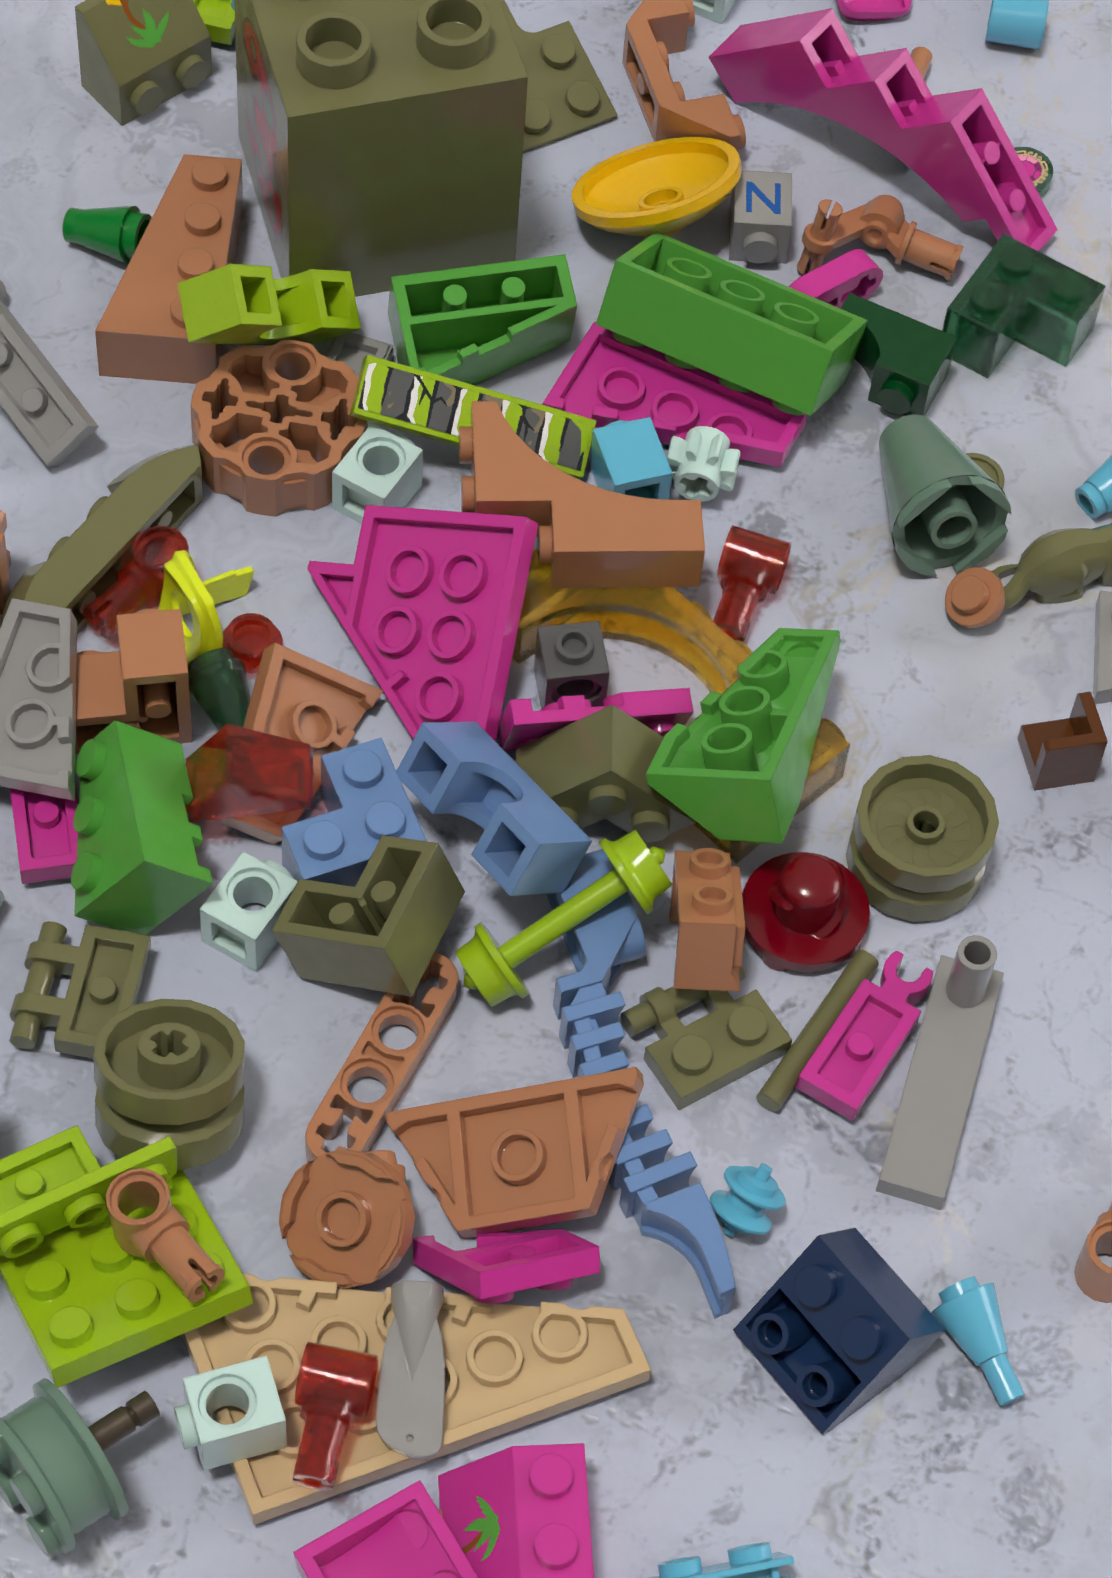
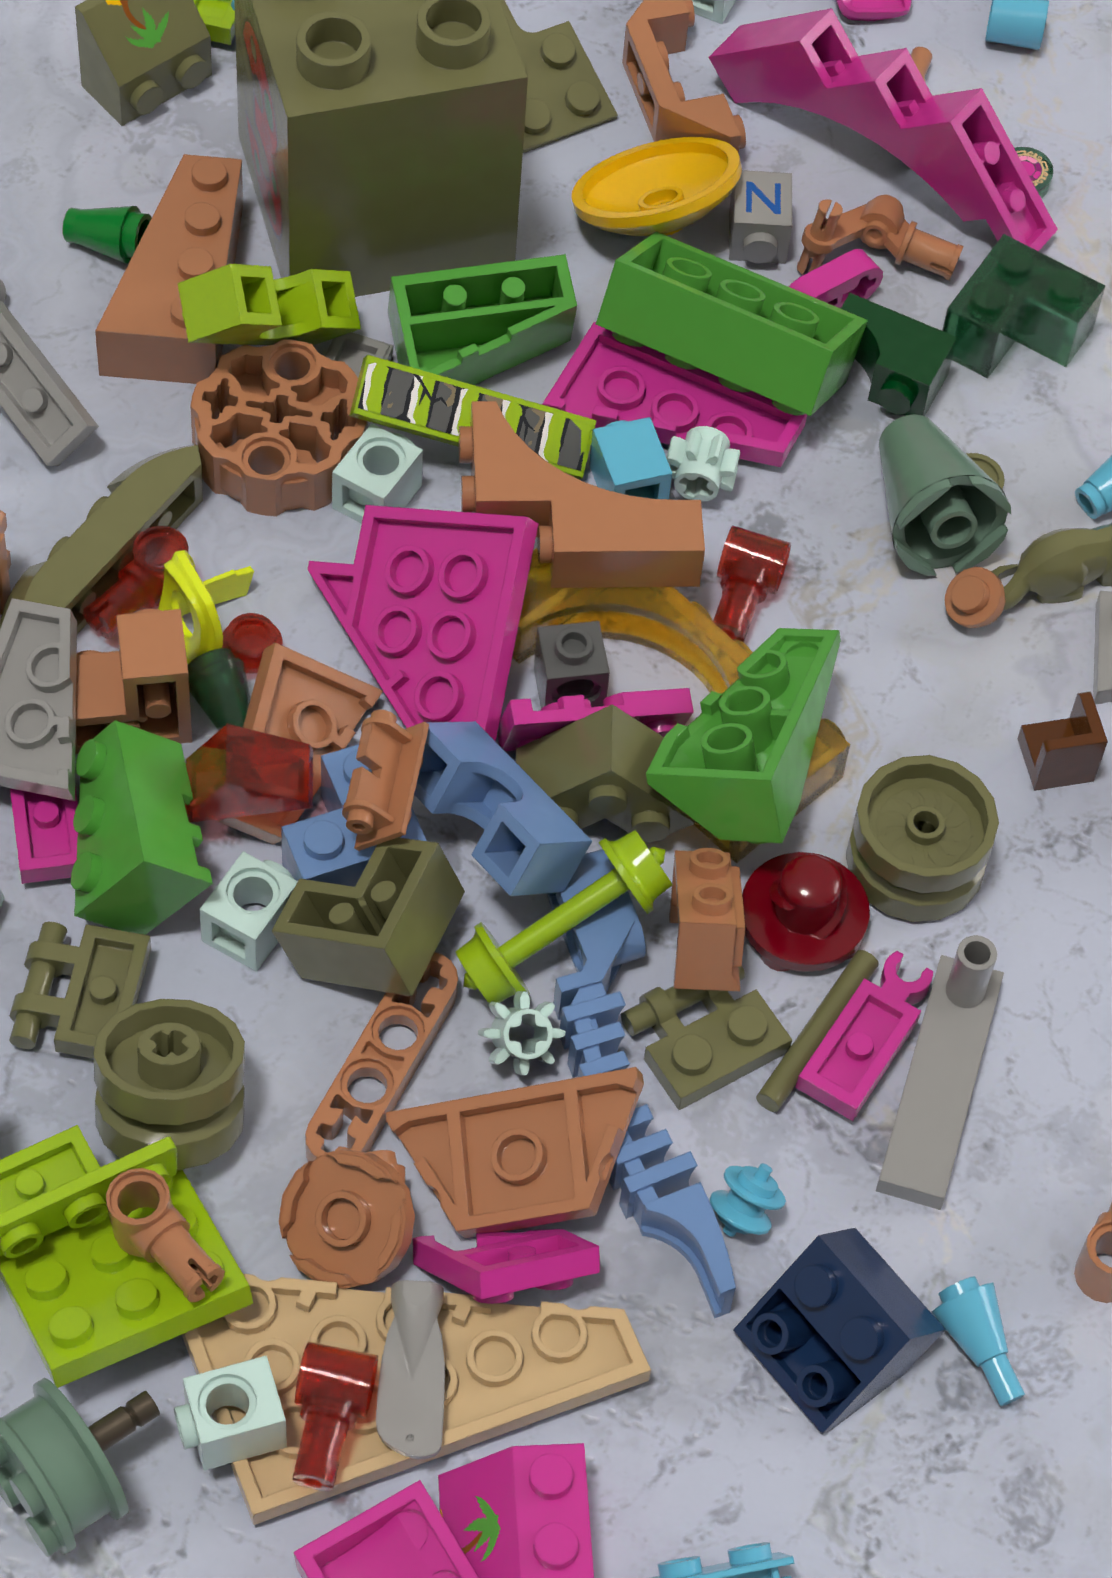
none -> nougat hinge [342,710,429,851]
none -> light aqua gear [478,991,565,1075]

